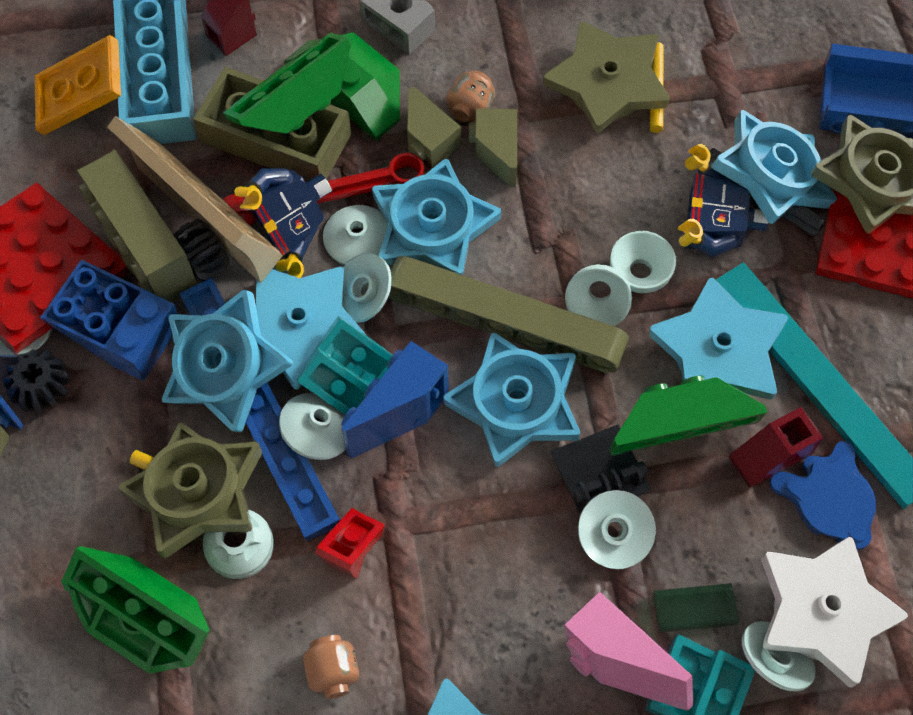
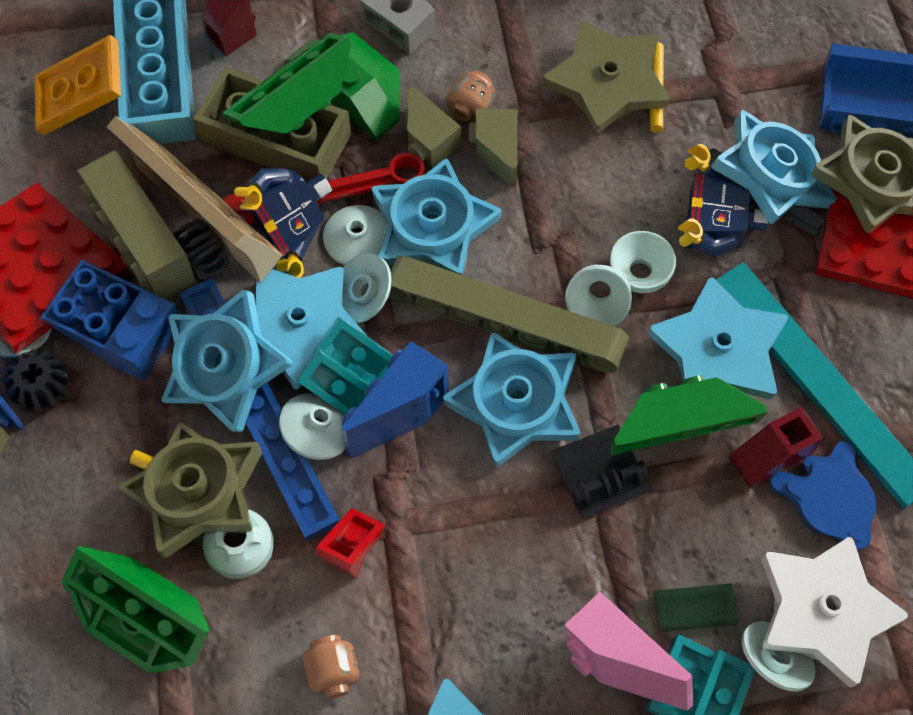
light aqua dish [578,490,656,569] -> none

